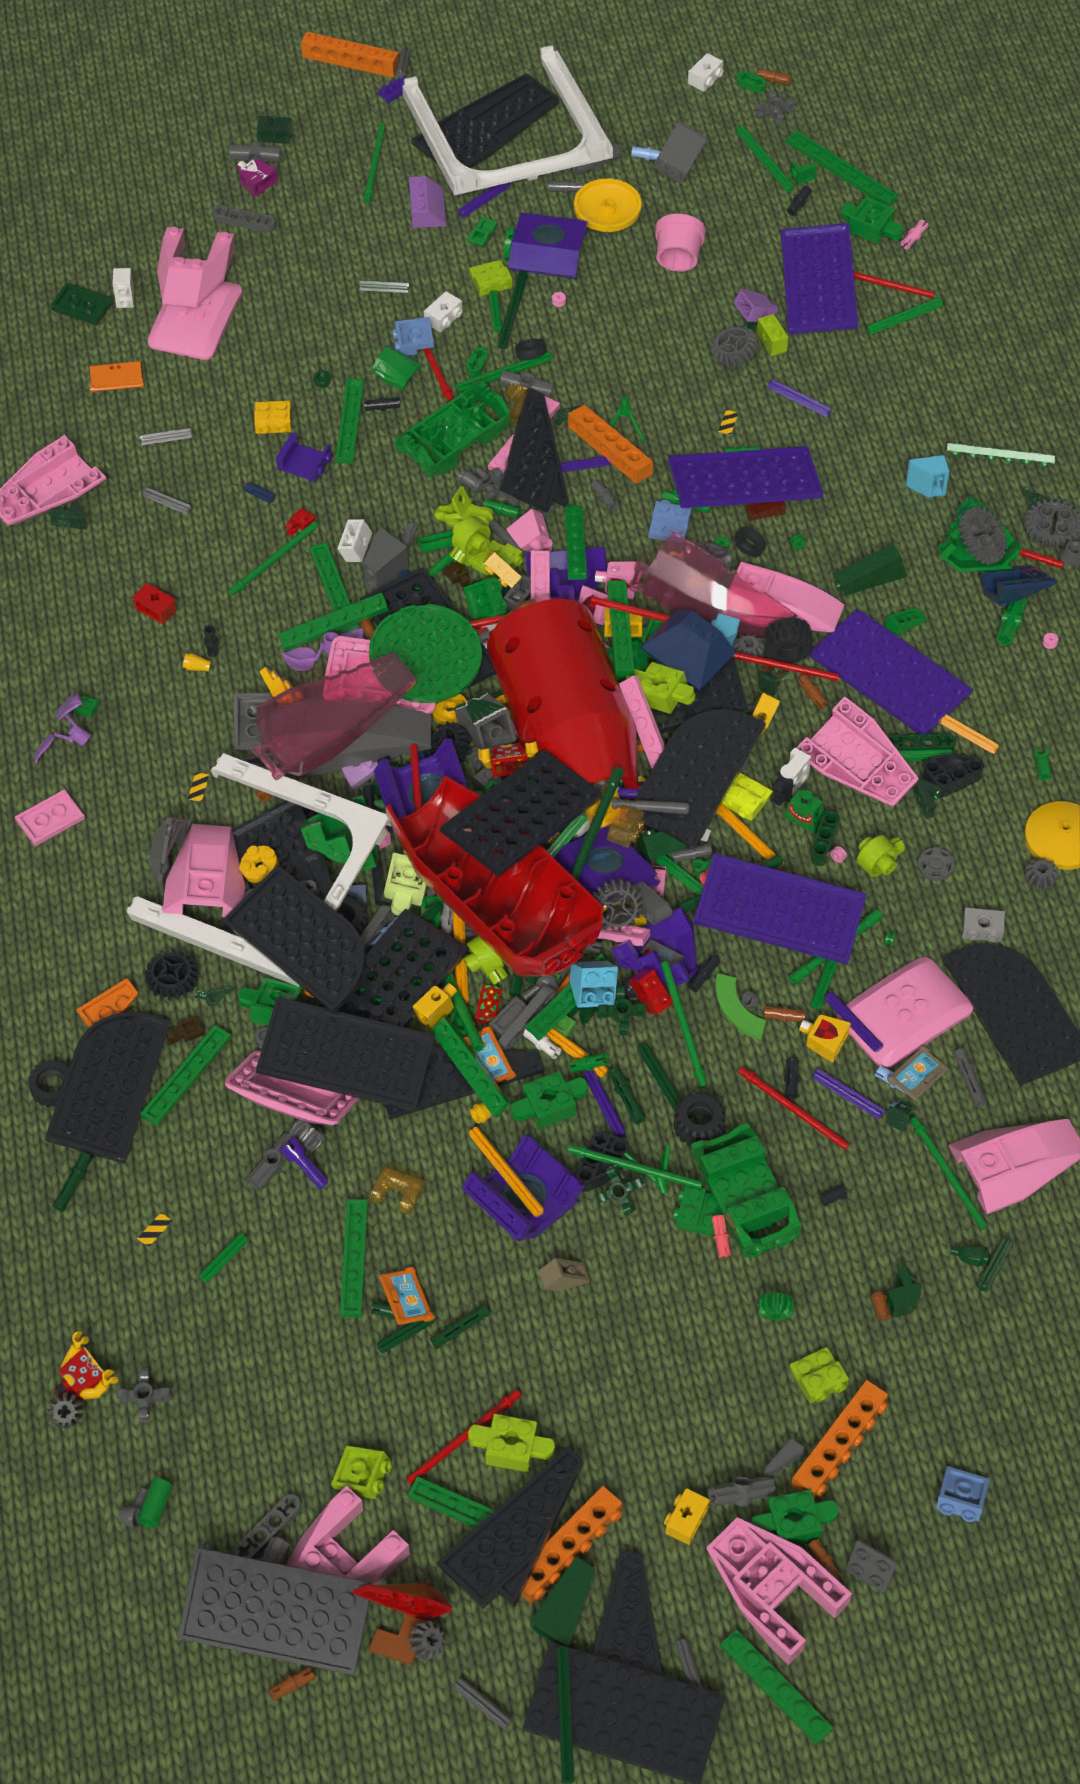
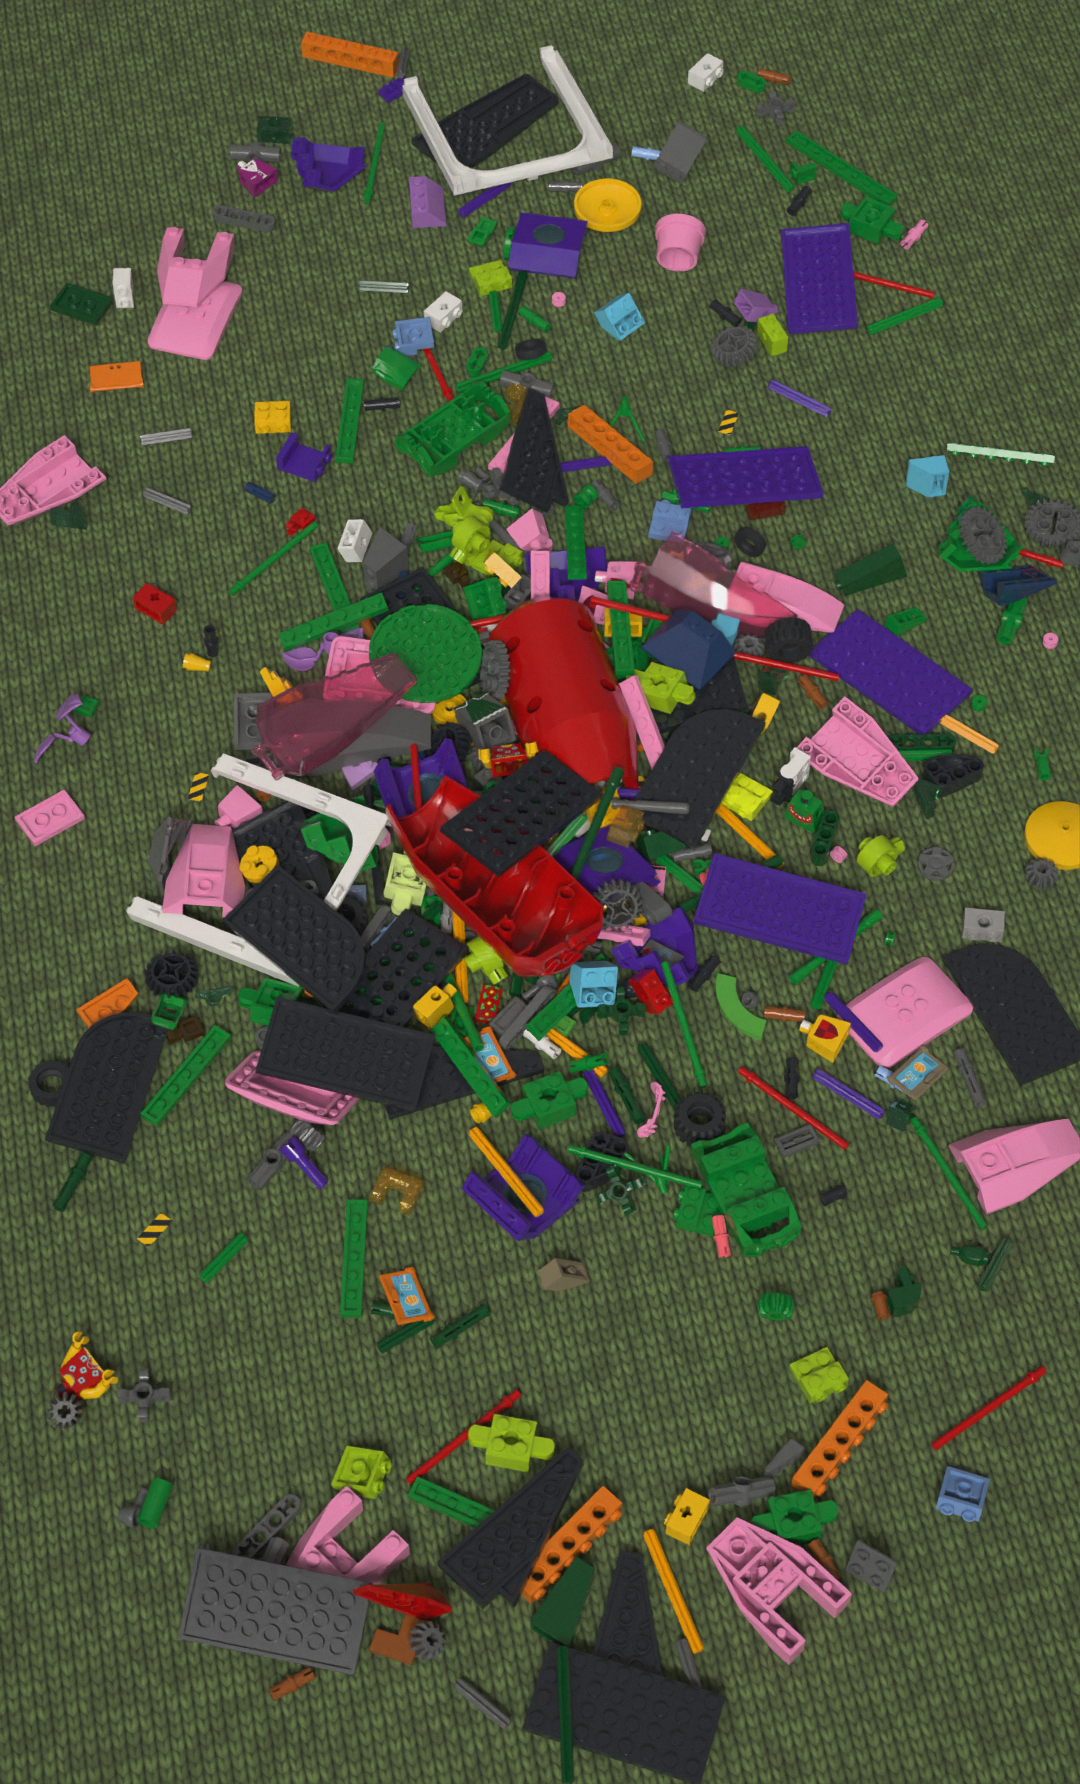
dark green tile [313,371,331,388] -> none
green plate [720,1629,833,1746] -> none
none -> green piece [151,993,188,1030]
none -> bright pink torso [215,785,263,829]
none -> dark purple panel [291,137,368,192]
none -> dark grey gear [479,640,510,701]
none -> green pin [518,305,551,333]
none -> green wheel [574,484,599,510]
none -> medium azure slope [594,293,645,341]
none -> bright pink piece [637,1081,665,1138]
none -> light orange axle [643,1529,704,1654]
none -> dark grey pin [654,429,673,462]
none -> black pin [709,299,742,327]
none -> dark grey tile [774,1124,820,1159]
none -> red bar [931,1366,1047,1451]
none -> green piece [971,695,987,712]

